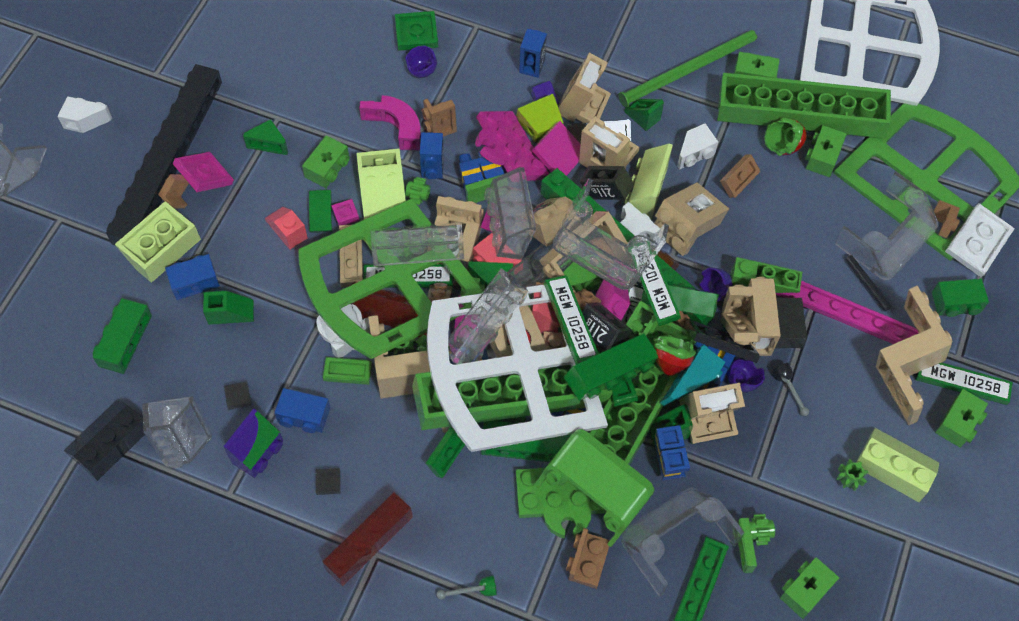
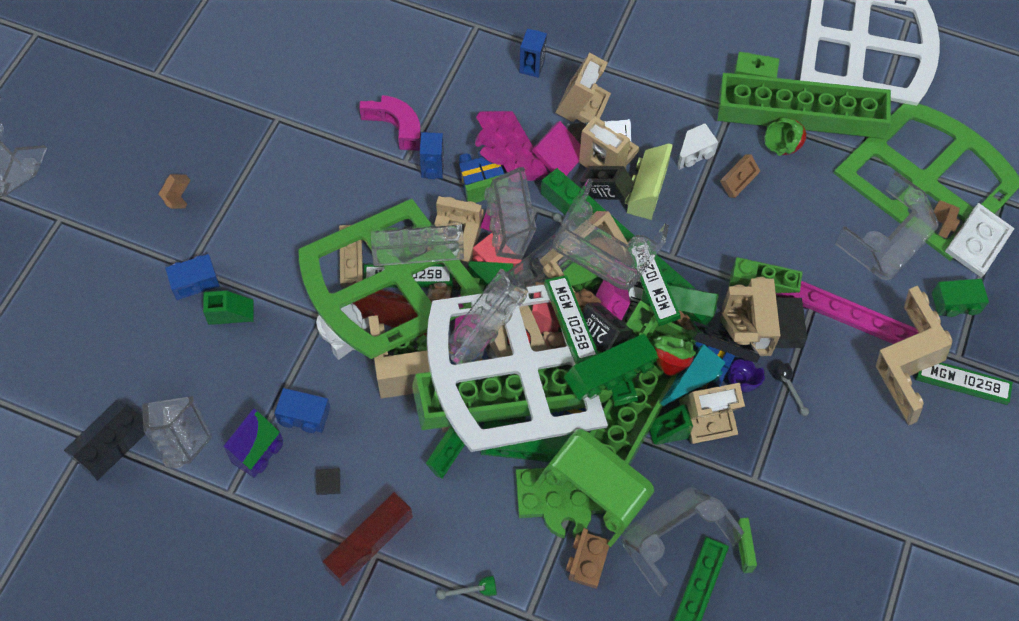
white slope [58,96,112,133] -> none
green brick [93,298,152,374] -> none
black brick [106,64,222,245] -> none
yellowish green slope [115,201,201,283] -> none
dark pink tile [173,152,234,192] -> none
clear smoke tile [224,381,252,410] -> none
green slope [243,119,288,155] -> none
coral slope [265,207,308,250] -> none
bright green brick [302,135,350,188] -> none
green slope [309,190,333,233] -> none
bright green tile [323,357,372,385] -> none
dark pink plate [331,199,360,226] -> none
yellowish green slope [357,148,406,220] -> none
green plate [395,11,438,51] -> none
dark purple hair [405,45,437,78] -> none
bright green gear [405,177,431,205] -> none
medium nougat bracket [422,99,457,137] -> none
tan slope [513,196,582,247] -> none
lime torso [516,94,563,143] -> none
dark purple slope [532,81,559,105] -> none
bright green axle [618,30,757,108] -> none
white brick [620,202,660,245] -> none
green slope [624,99,664,131] -> none
tan brick [654,182,729,256] -> none
blue hips [654,425,690,480] -> none
reddish brown tile [655,249,679,270] -> none
dark purple hair [699,267,733,302] -> none
bright green gear [749,514,775,545] -> none
bright green brick [780,557,839,619] -> none
bright green brick [805,125,847,177] -> none
bright green gear [836,459,868,491] -> none
black bar [845,255,892,312] -> none
yellowish green slope [856,428,939,502] -> none
bright green brick [935,389,988,448] -> none

